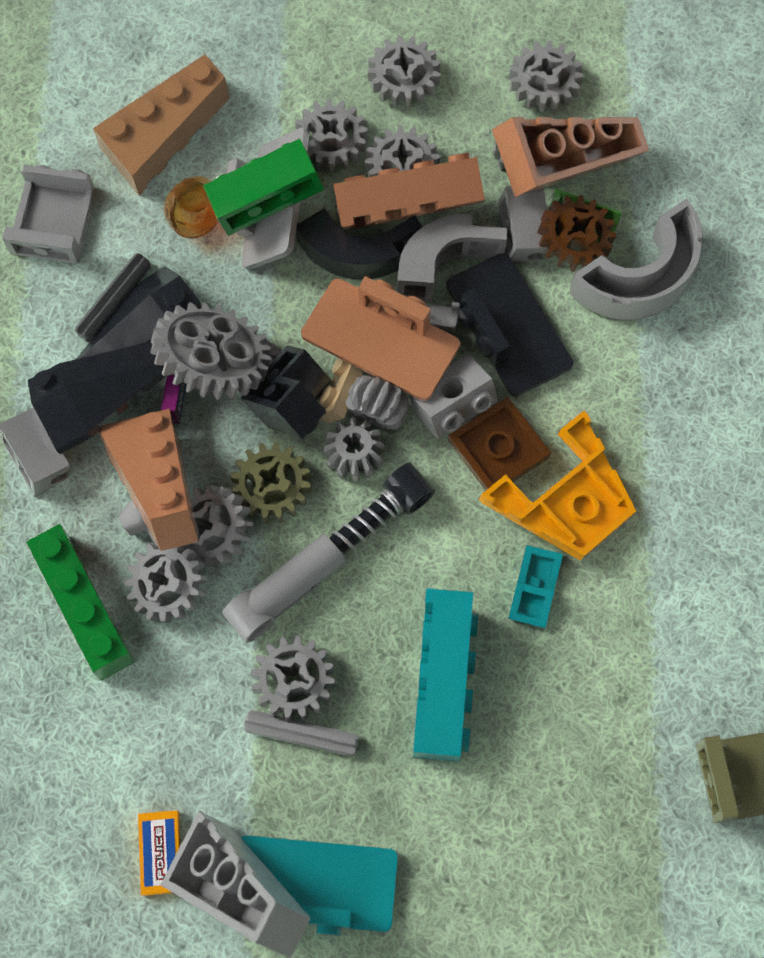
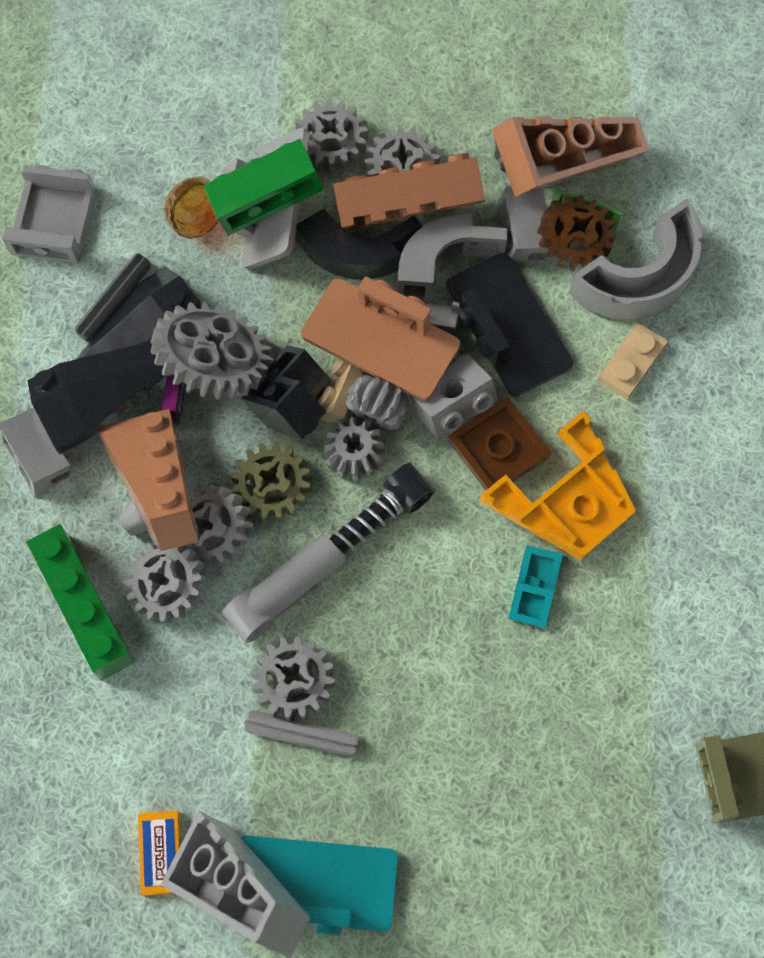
medium nougat wedge [93,54,230,196] -> none
light grey gear [367,36,441,107] -> none
teal wedge [413,588,478,762] -> none
light grey gear [509,41,583,113] -> none
none -> tan plate [597,322,668,400]

